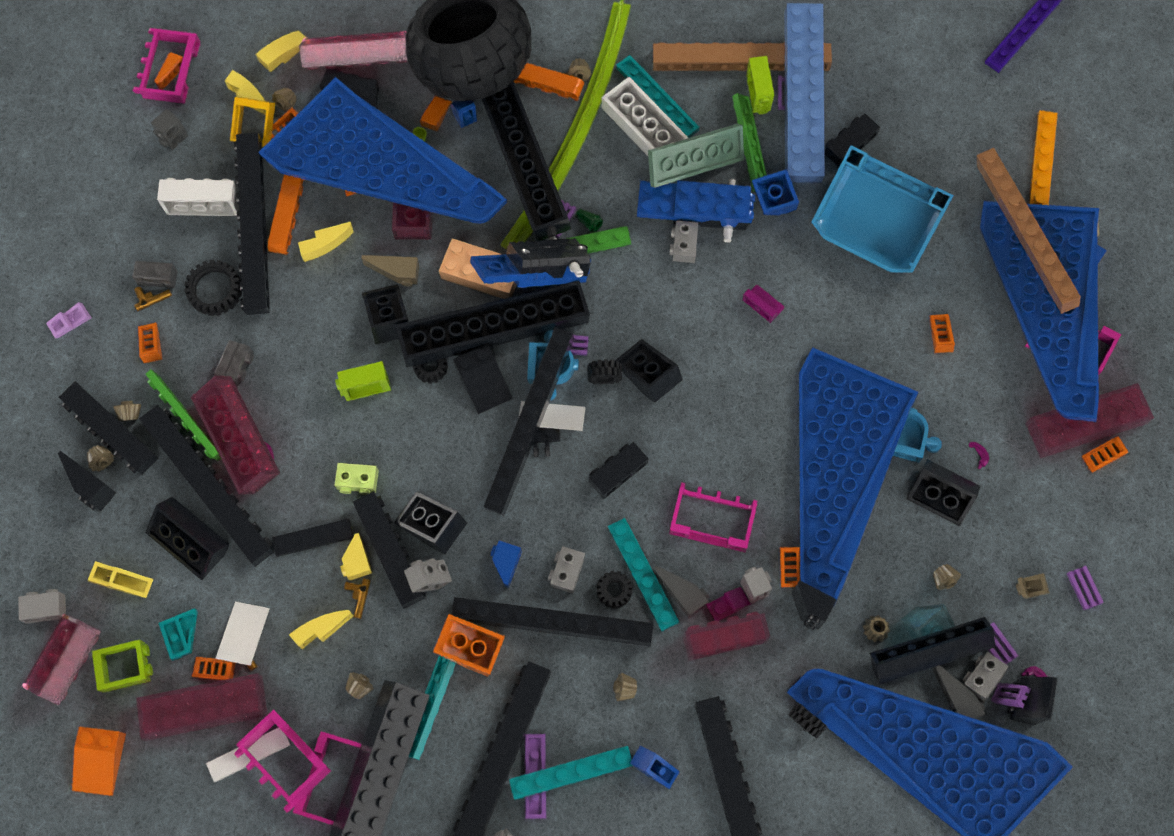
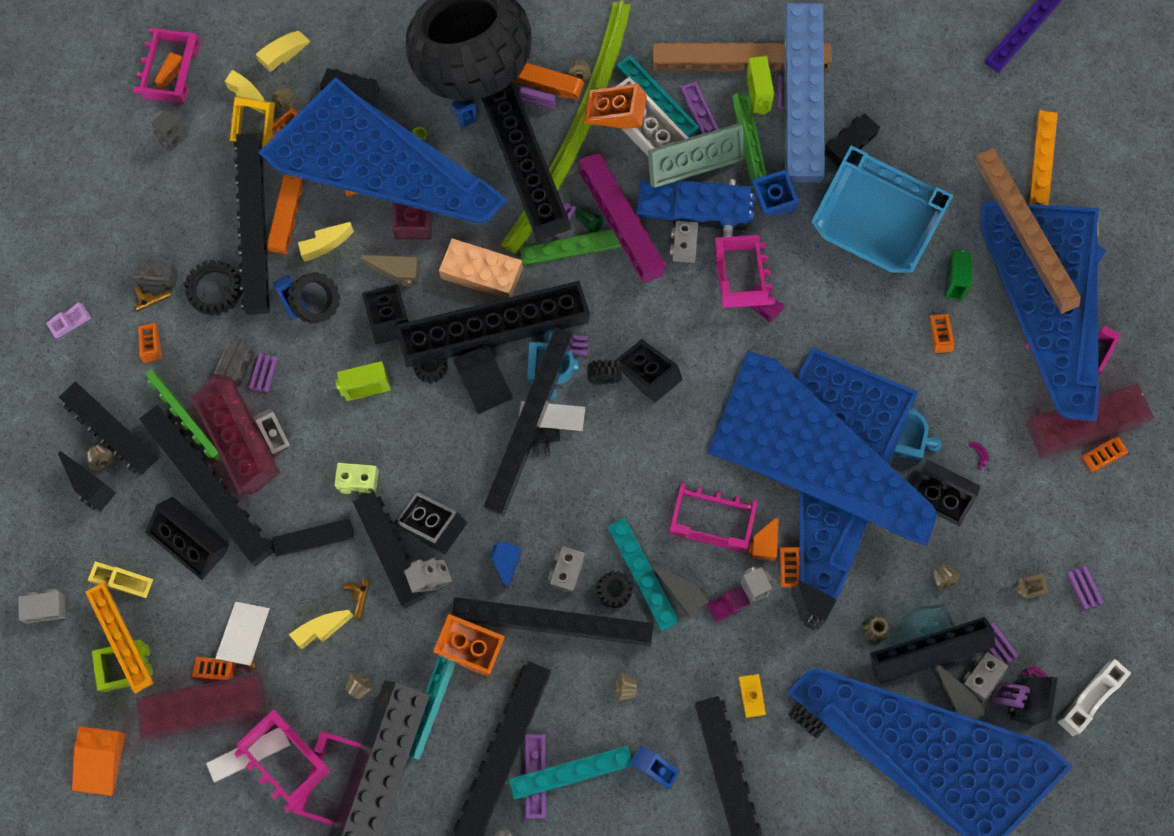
clear pink brick [22,614,101,705] -> none
dark tan piece [113,401,141,421] -> none
white brick [157,178,239,216] -> none
teal wing [158,608,198,661] -> none
clear pink brick [299,31,408,70] -> none
light yellow slope [340,533,372,581] -> none
orange slope [420,96,452,132] -> none
piece [470,236,591,288] -> none
black brick [589,442,649,499] -> none
clear pink brick [683,612,770,661] -> none
none -> light orange plate [85,582,154,694]
none -> medium lavender tile [249,353,278,393]
none -> light grey slope [253,408,290,454]
none -> blue slope [273,274,308,321]
none -> black tyre [288,272,340,323]
none -> medium lavender tile [519,87,556,109]
none -> magenta brick [578,153,666,283]
none -> orange slope [584,83,647,129]
none -> medium lavender tile [680,81,719,134]
none -> blue wing [708,351,936,546]
none -> dark pink hinge [714,235,775,308]
none -> yellow plate [739,674,766,718]
none -> orange slope [748,518,779,561]
none -> green slope [944,250,972,300]
none -> white arch [1057,659,1131,736]

